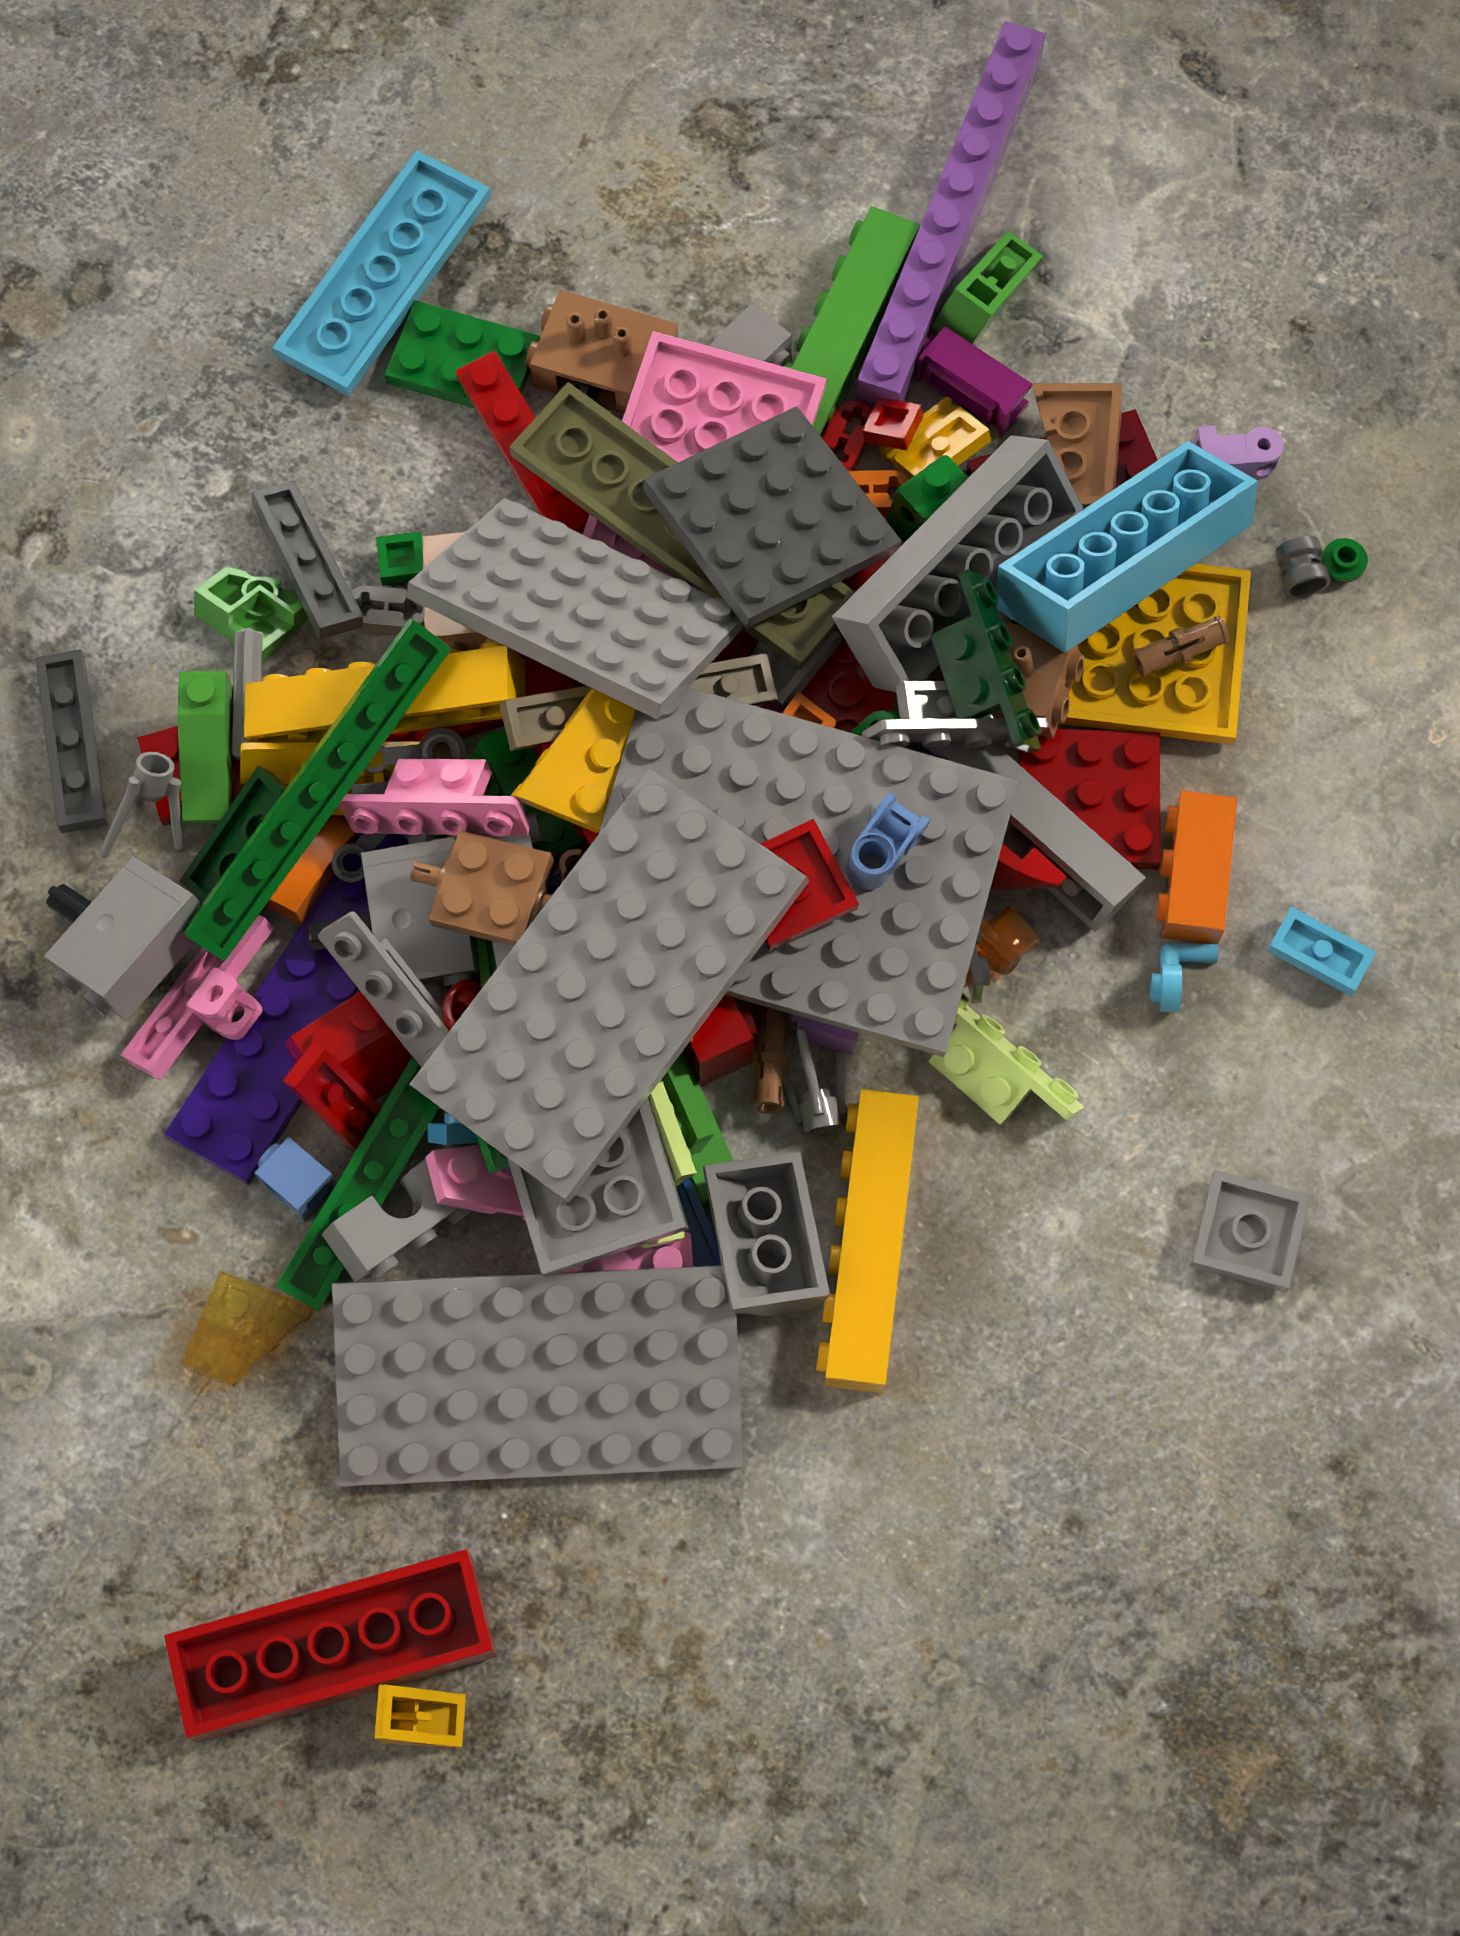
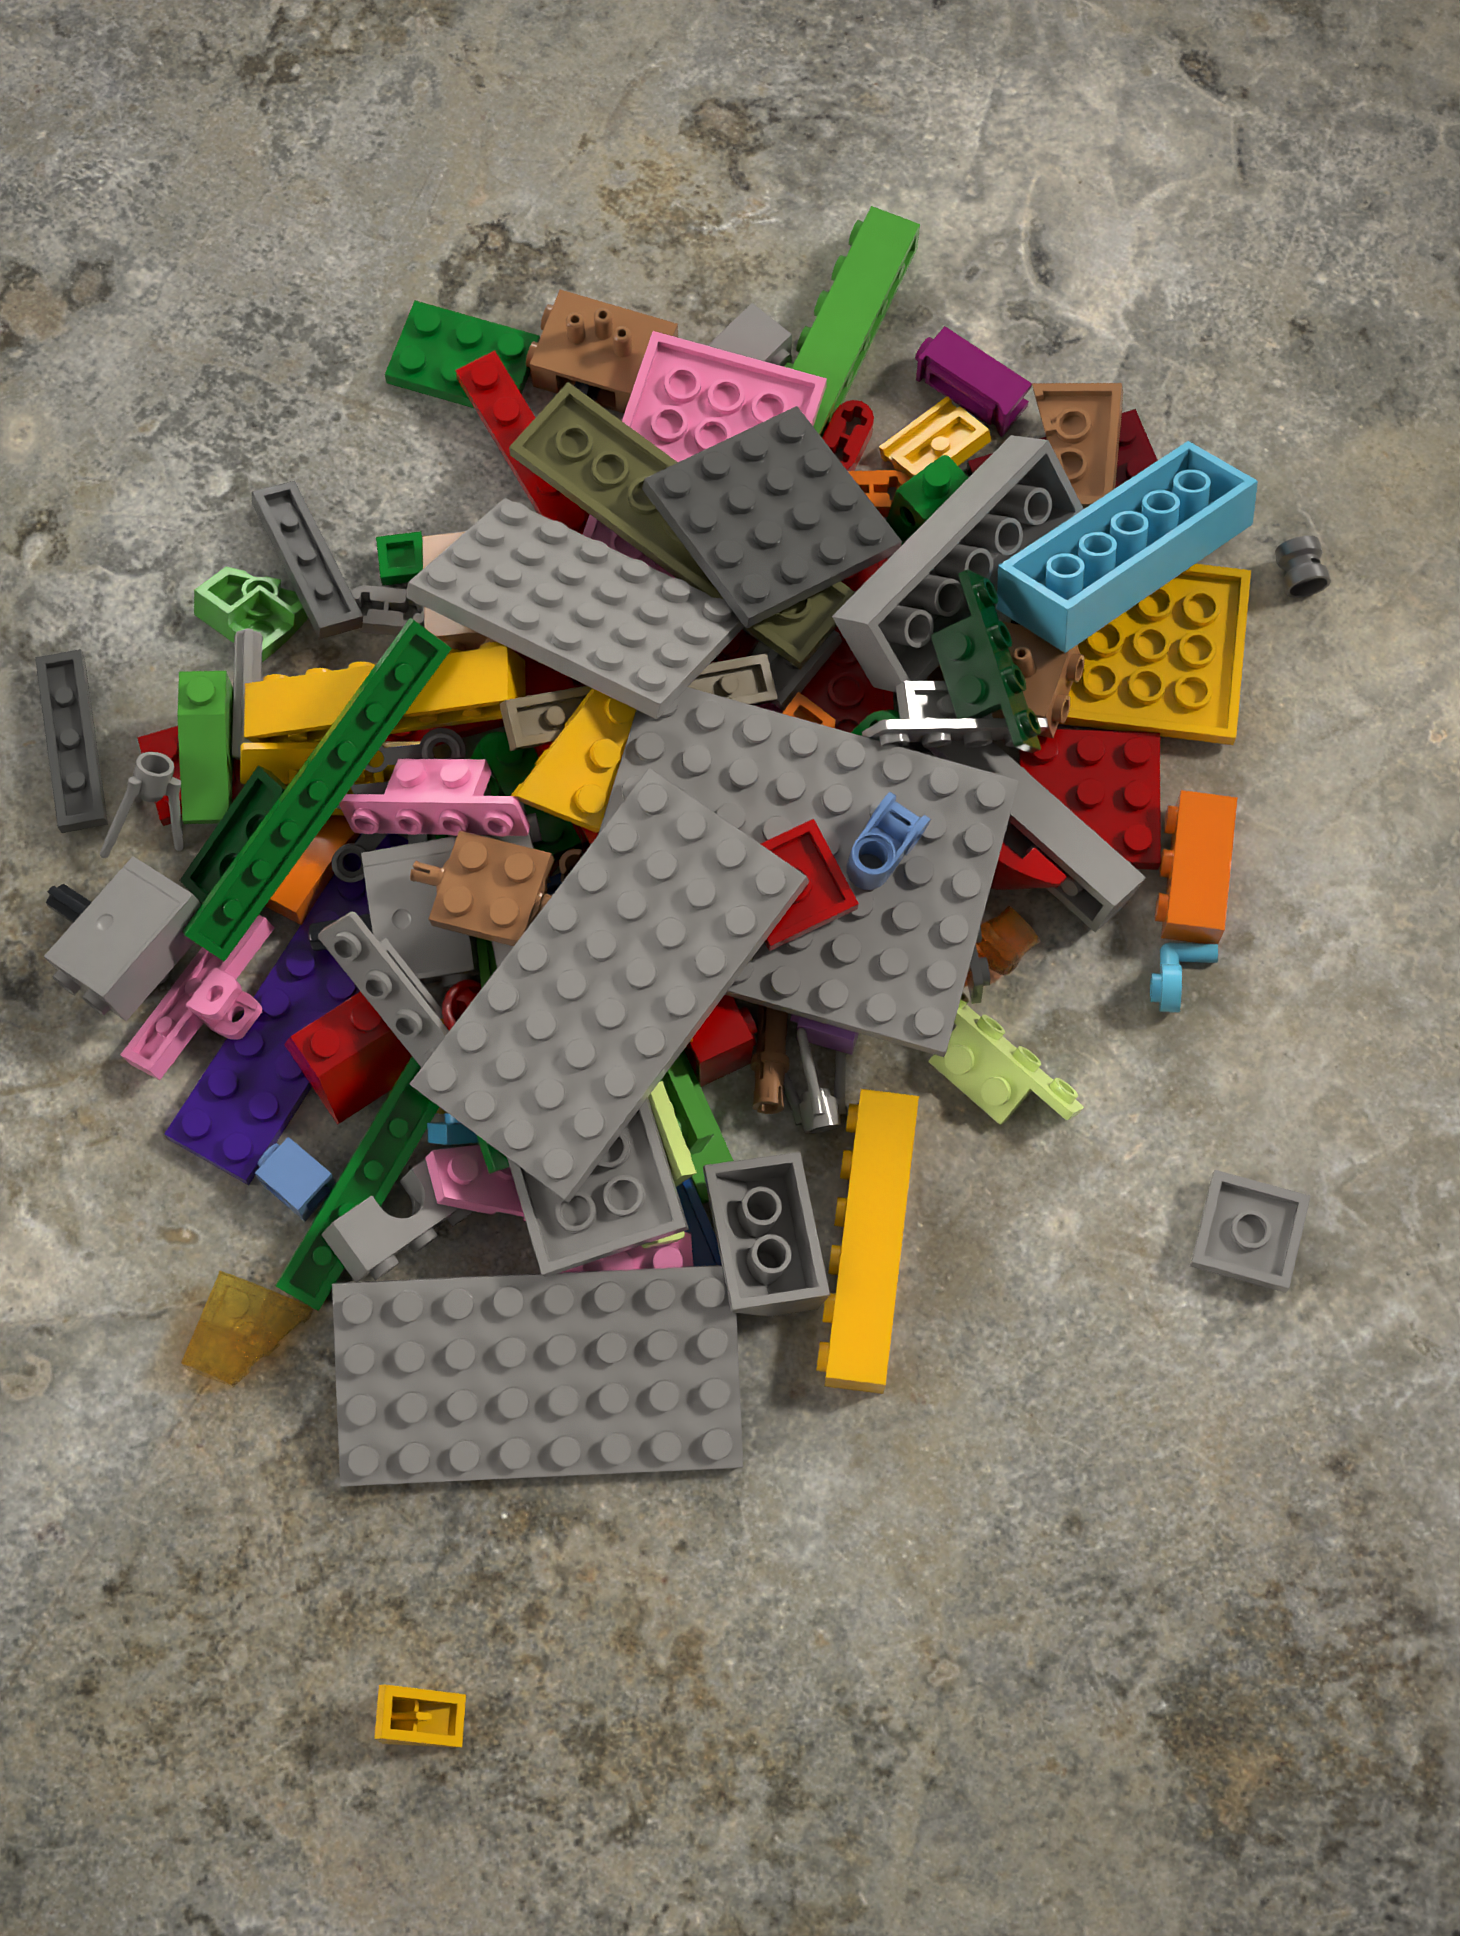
red brick [164,1549,498,1743] -> none
medium azure plate [272,150,492,397] -> none
red plate [282,1042,381,1153] -> none
medium lavender brick [856,21,1046,410] -> none
red plate [862,397,923,451] -> none
bright green slope [931,230,1043,345] -> none
medium nougat pin [1132,616,1230,677] -> none
lavender leg [1192,425,1284,480] -> none
medium azure plate [1267,906,1377,997] -> none
green plate [1321,538,1368,583] -> none

